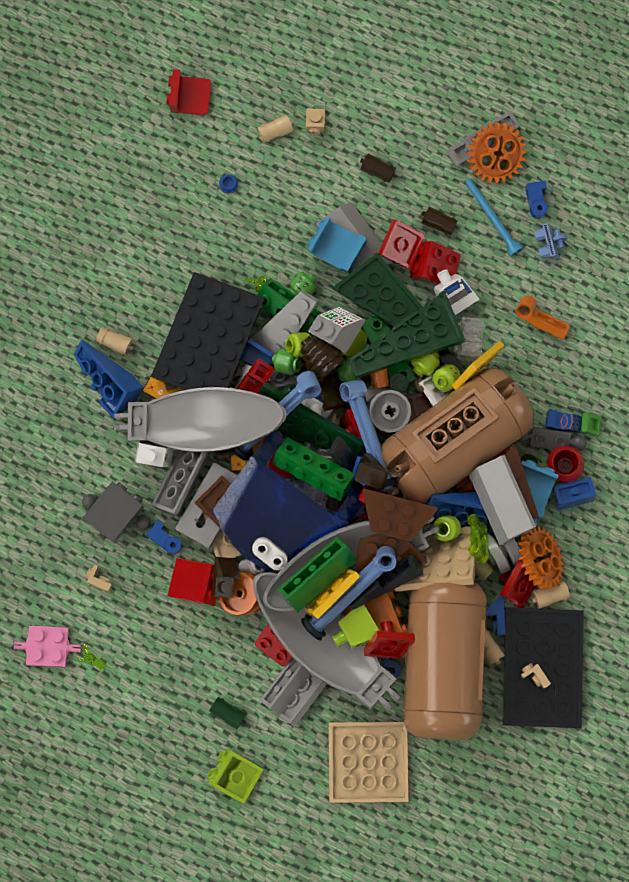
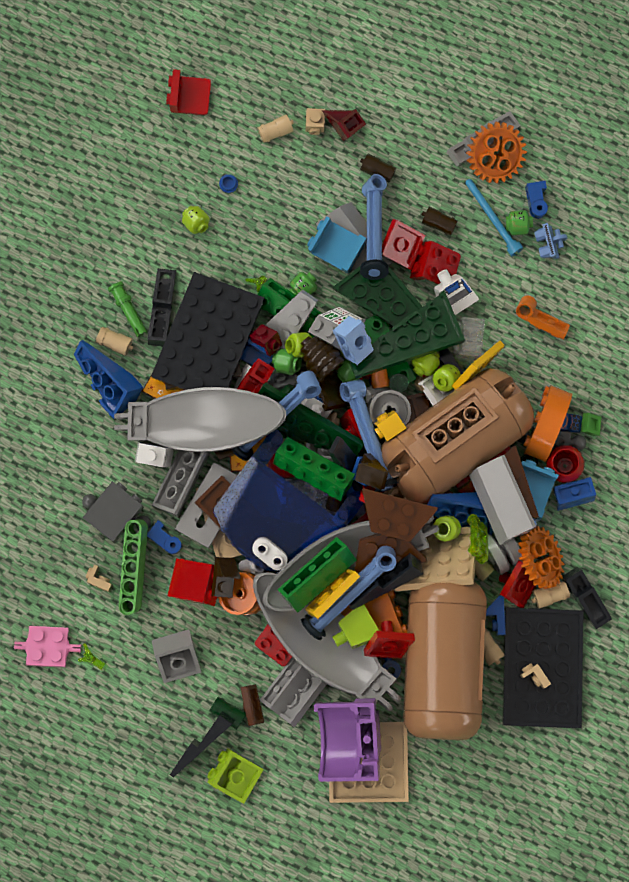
none -> bright green pin [108,281,148,338]
none -> bright green beam [119,519,148,615]
none -> black slope [147,268,176,347]
none -> light grey slope [152,629,201,683]
none -> black slope [170,711,235,778]
none -> lime head [182,206,210,234]
none -> reddish brown plate [240,684,264,726]
none -> dark red bracket [249,324,282,357]
none -> medium lavender piece [314,698,381,782]
none -> dark red slope [321,109,366,141]
none -> light blue brick [333,316,374,365]
none -> medium blue piece [360,174,389,280]
none -> yellow brick [374,410,406,441]
none -> bright green head [506,210,533,236]
none -> orange brick [523,385,572,462]
none -> black slope [562,567,612,629]

